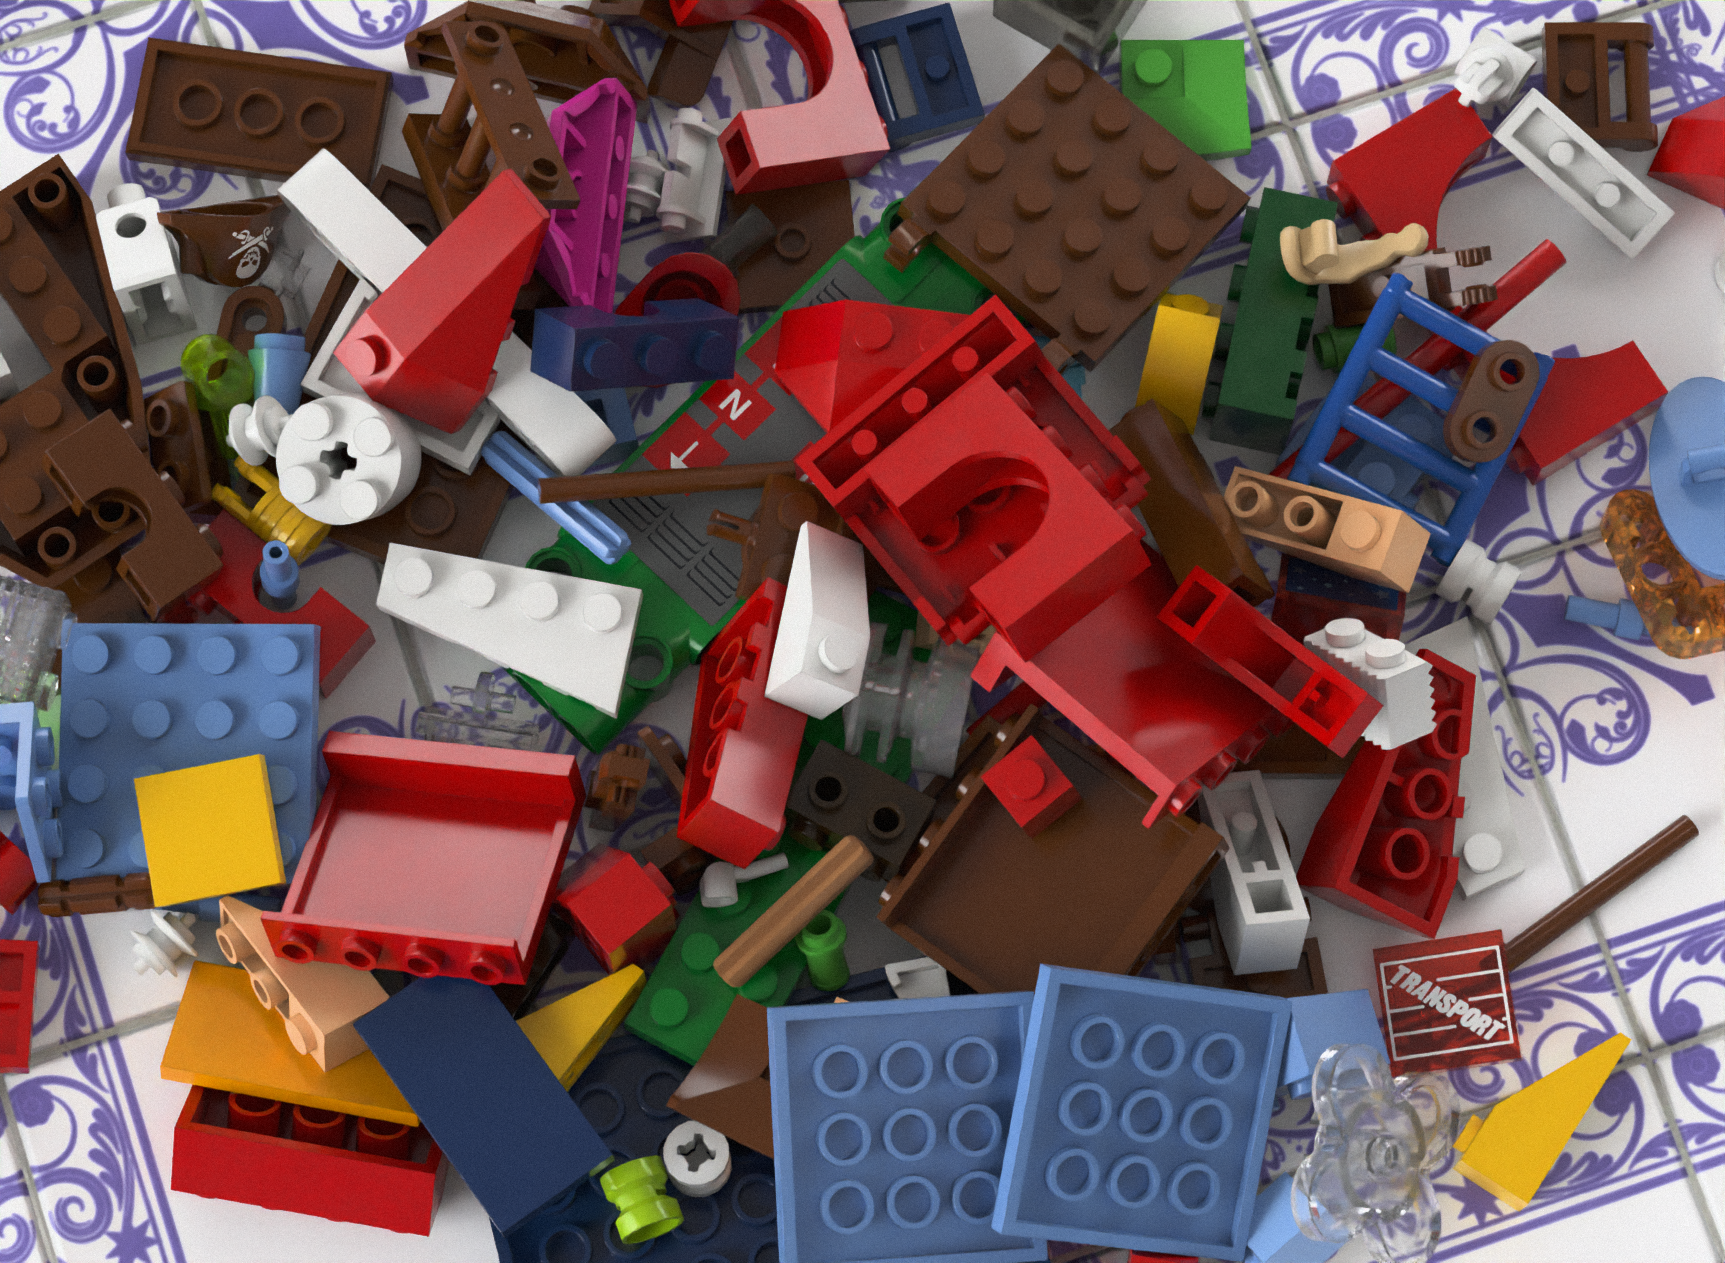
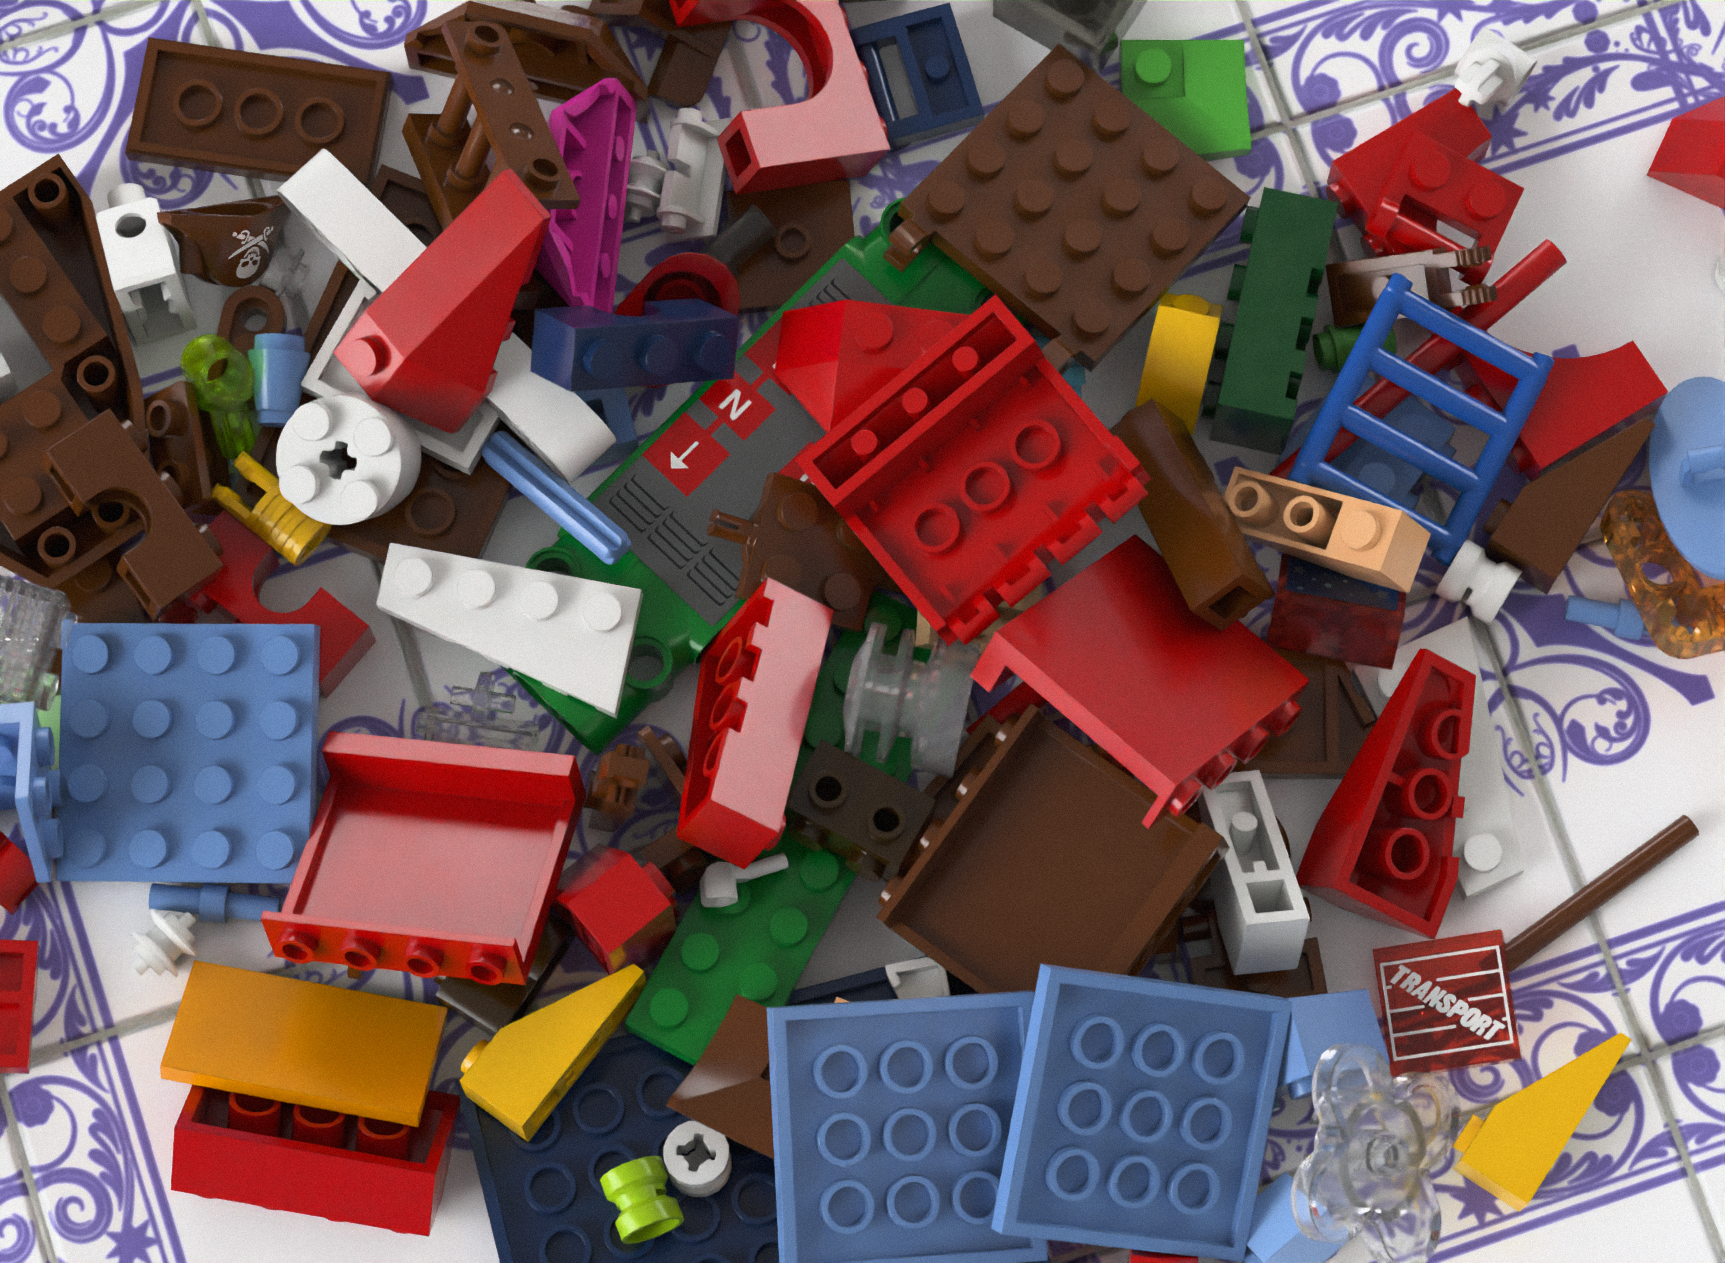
reddish brown axle [37,872,156,917] -> none
yellow tile [134,754,286,908] -> none
light nougat slope [216,895,390,1072] -> none
white wheel [226,395,292,466] -> none
medium blue bar [260,540,300,609] -> none
dark blue tile [353,975,615,1239] -> none
reddish brown bar [538,460,796,504] -> none
medium nougat axle [713,835,874,987] -> none
white slope [764,521,870,720] -> none
bright green pin [795,910,850,991] -> none
red arch [863,373,1152,663] -> none
red brick [980,735,1083,839] -> none
red arch [1157,565,1384,759] -> none
tan piece [1280,219,1429,285] -> none
white brick [1304,618,1437,750] -> none
reddish brown plate [1443,340,1539,463] -> none
white plate [1491,88,1675,260] -> none
reddish brown plate [1541,22,1658,152] -> none
none -> red plate [1365,130,1525,286]
none -> reddish brown slope [1482,418,1655,595]

